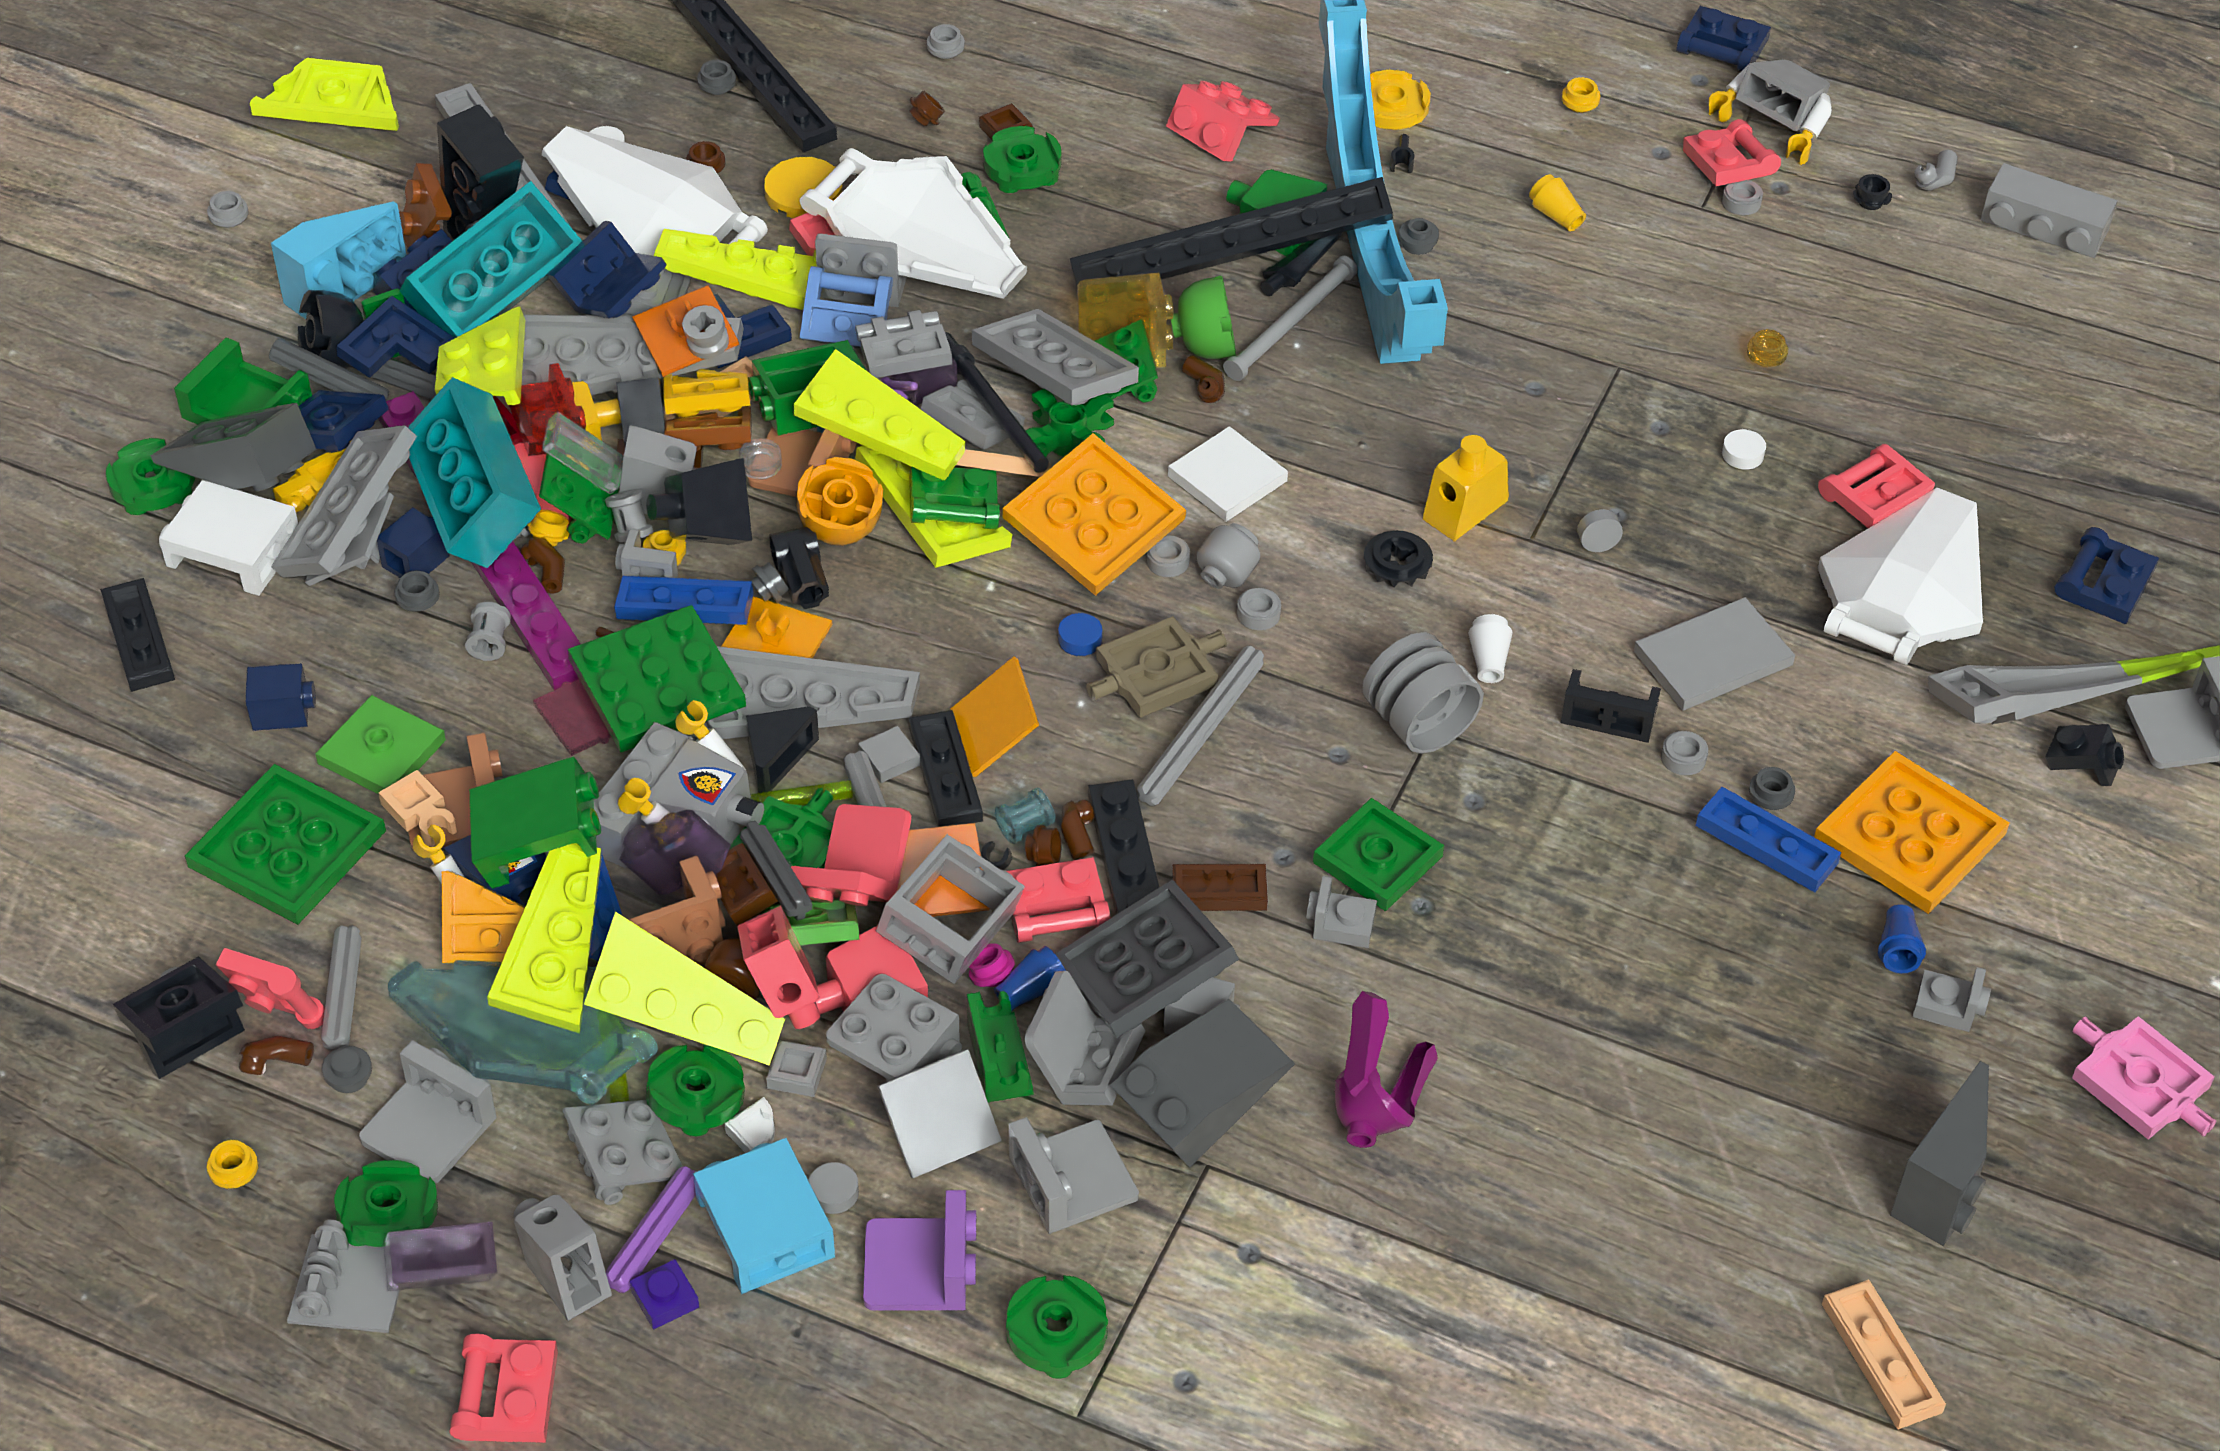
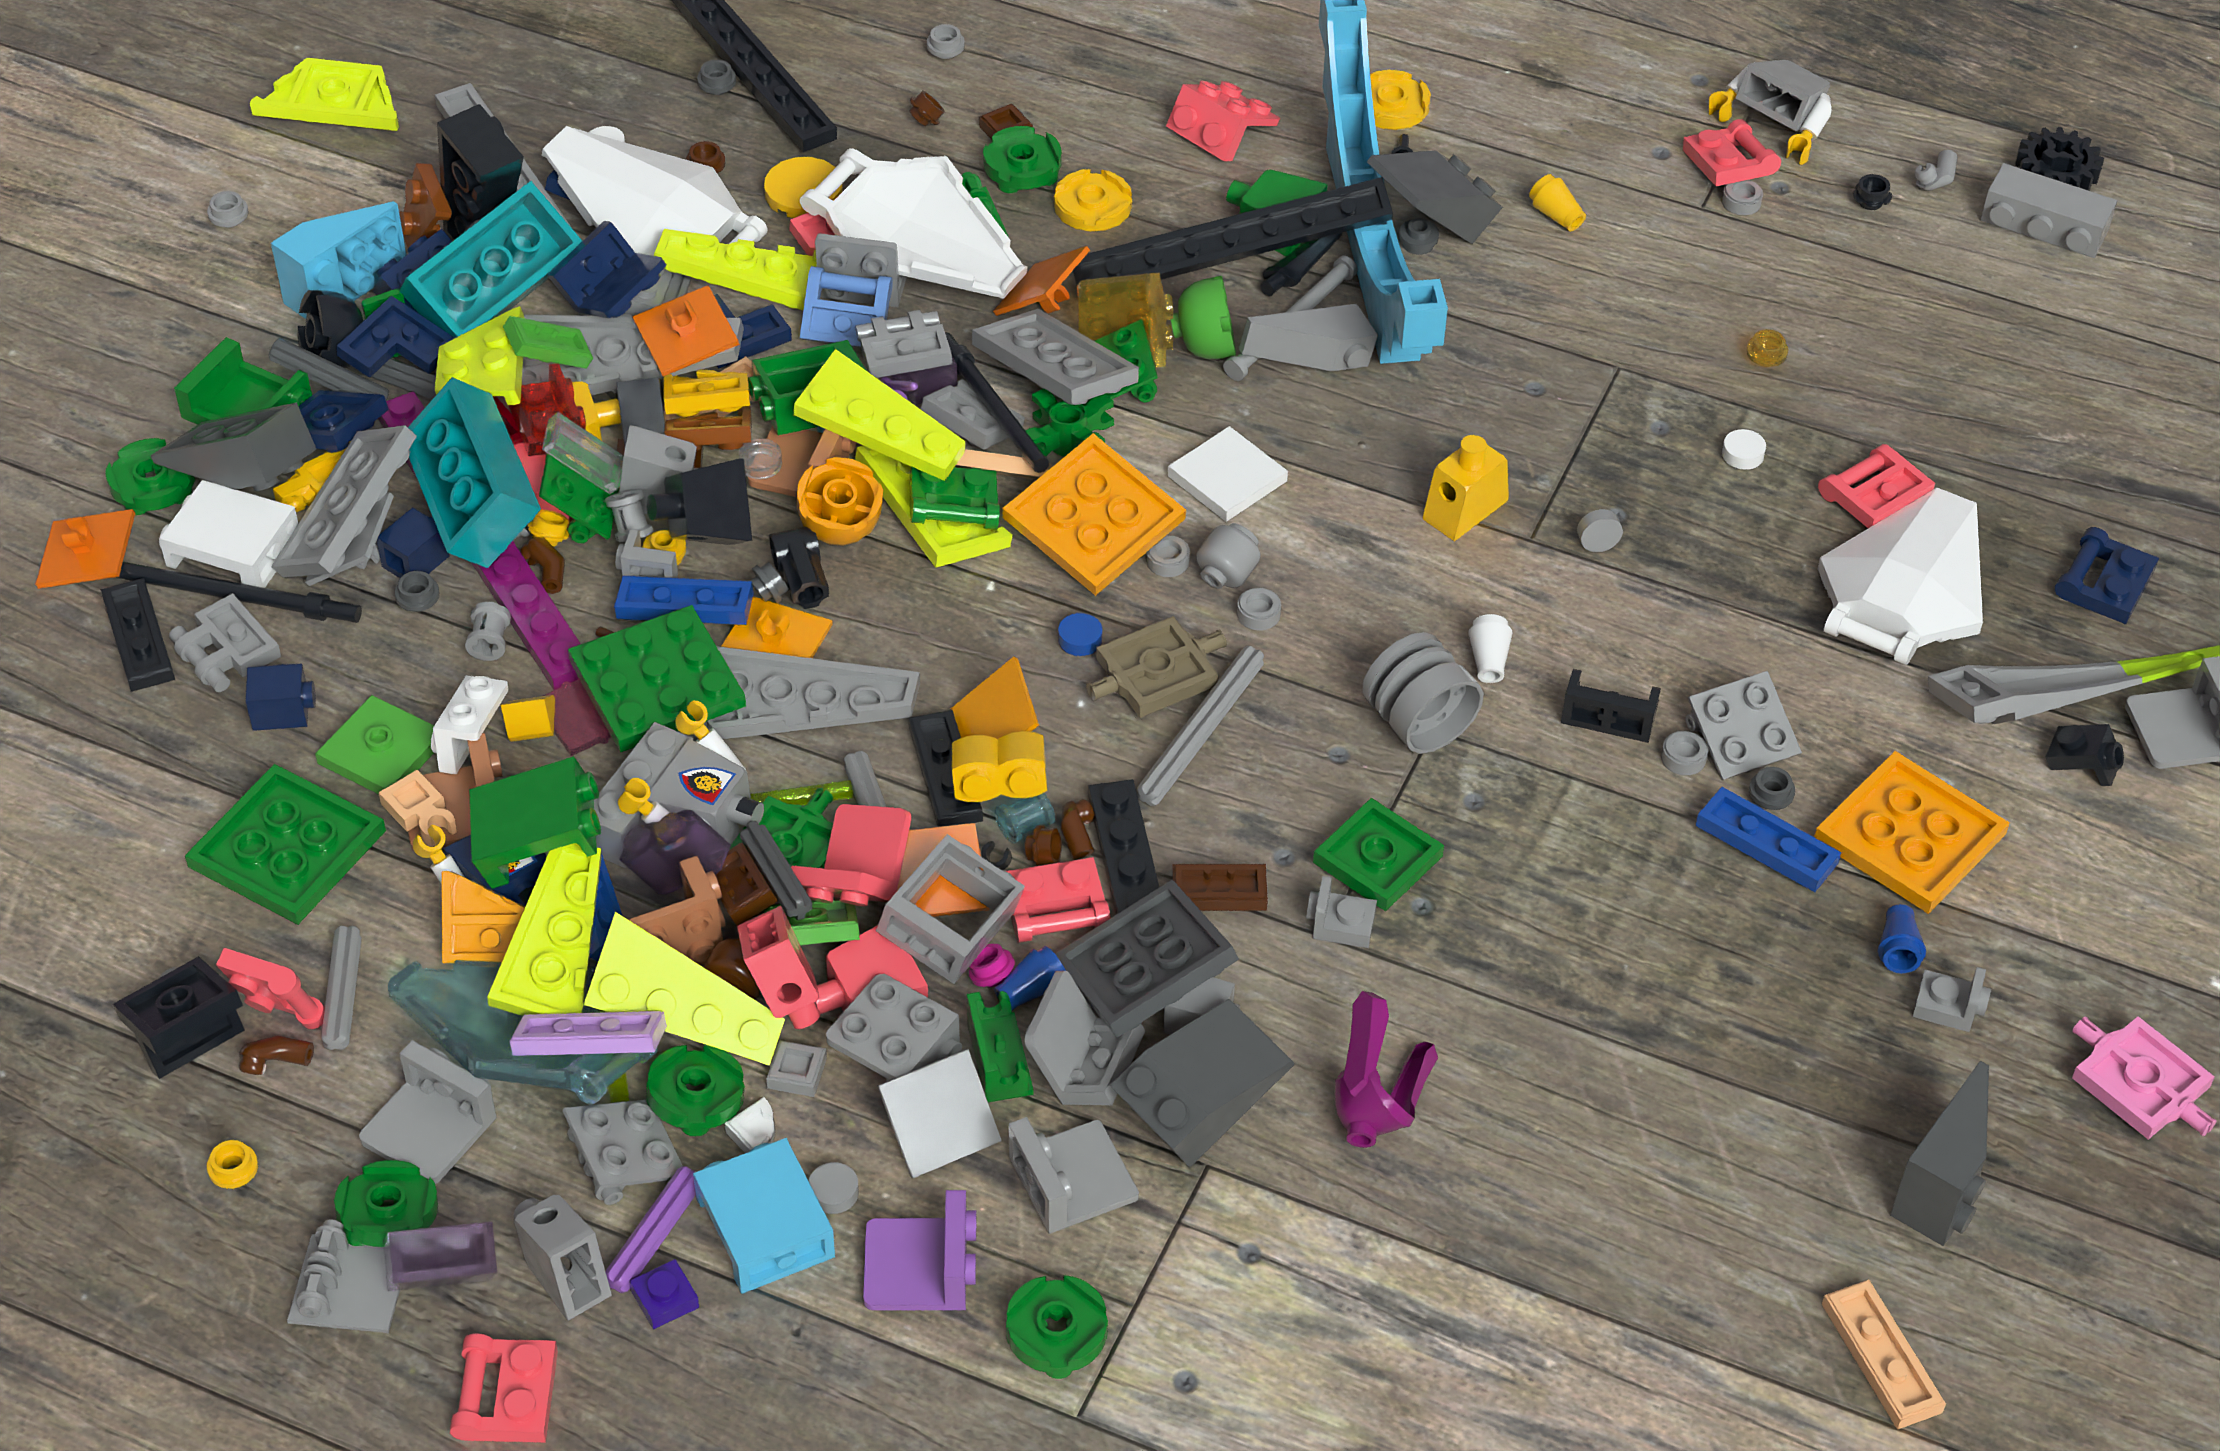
dark grey plate [322,1046,372,1093] -> none
light grey wheel [682,305,729,359] -> none
black slope [746,706,819,797] -> none
light grey tile [858,726,920,783] -> none
reddish brown arm [1182,355,1225,403] -> none
black gear [1363,530,1433,588] -> none
yellow plate [1561,77,1600,113] -> none
light grey tile [1634,597,1795,711] -> none
dark blue plate [1676,6,1771,71] -> none
none -> orange piece [35,509,136,589]
none -> black bar [113,562,362,623]
none -> light grey plate [169,593,281,692]
none -> white bracket [431,675,508,774]
none -> yellow slope [501,695,555,742]
none -> bright green plate [503,316,593,369]
none -> lavender tile [510,1011,667,1056]
none -> yellow brick [952,731,1047,802]
none -> orange piece [993,246,1090,316]
none -> yellow tile [1054,169,1132,232]
none -> light grey slope [1239,304,1378,371]
none -> dark grey slope [1366,150,1503,244]
none -> light grey hinge [1686,671,1802,780]
none -> black gear [2015,127,2104,191]

